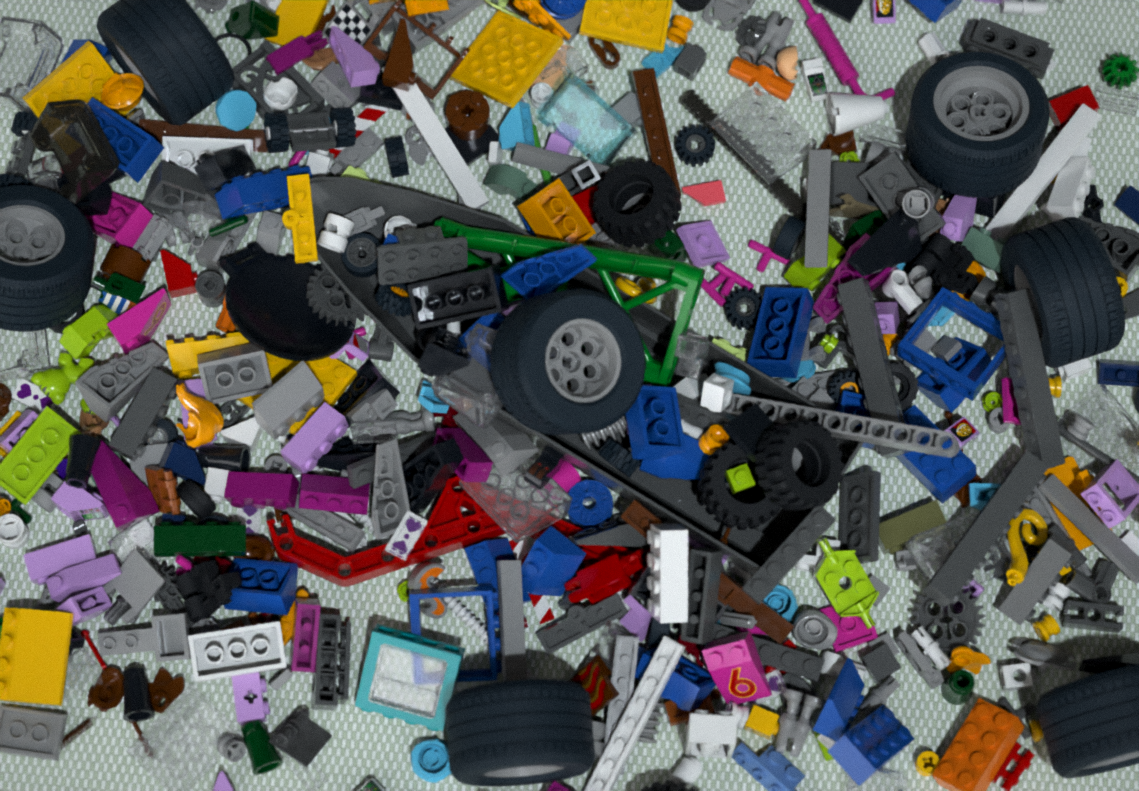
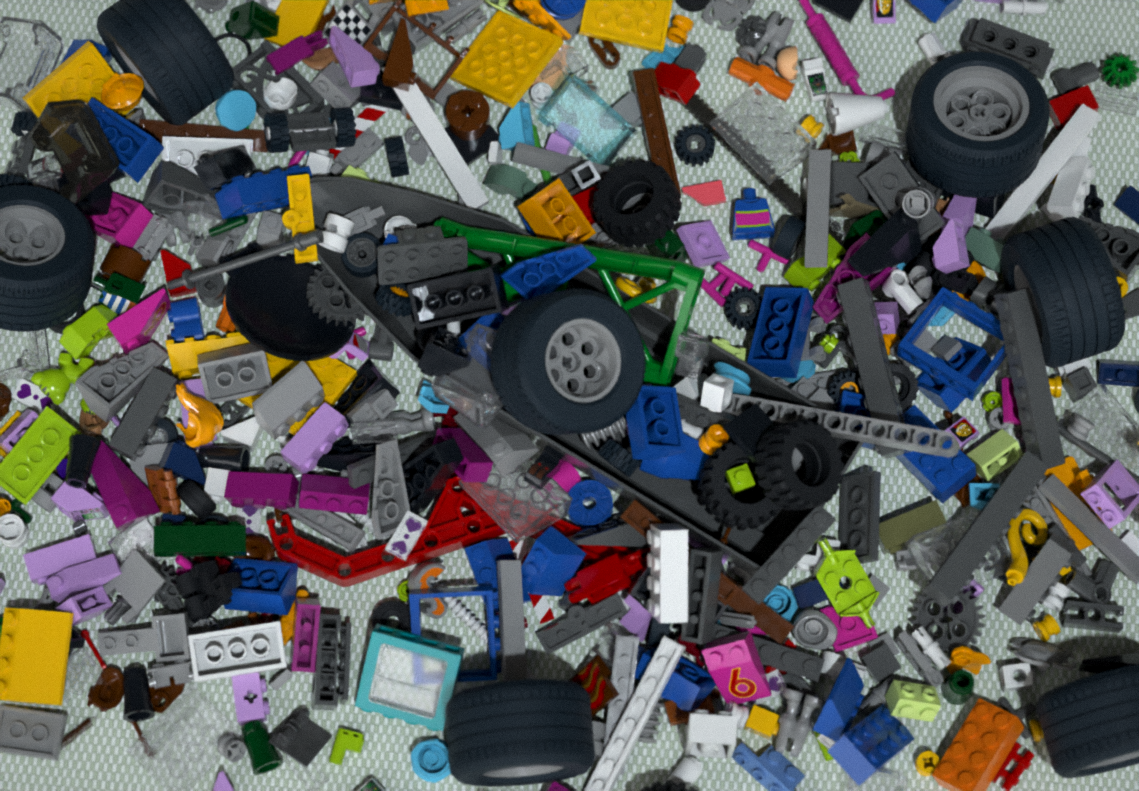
none -> light grey hinge [147,659,194,689]
none -> dark grey bar [167,229,324,290]
none -> blue brick [167,298,205,343]
none -> lime piece [329,728,365,765]
none -> black tyre [372,601,411,633]
none -> light grey tile [434,82,461,109]
none -> light grey pin [445,8,487,45]
none -> red brick [654,61,701,104]
none -> blue torso [732,188,775,241]
none -> dark blue slope [792,579,844,610]
none -> yellow wheel [798,114,825,142]
none -> yellowish green brick [885,680,941,722]
none -> lavender slope [932,219,970,274]
none -> yellowish green brick [967,429,1023,482]
none -> dark grey piece [1052,61,1100,95]
none -> dark grey brick [1063,367,1098,403]

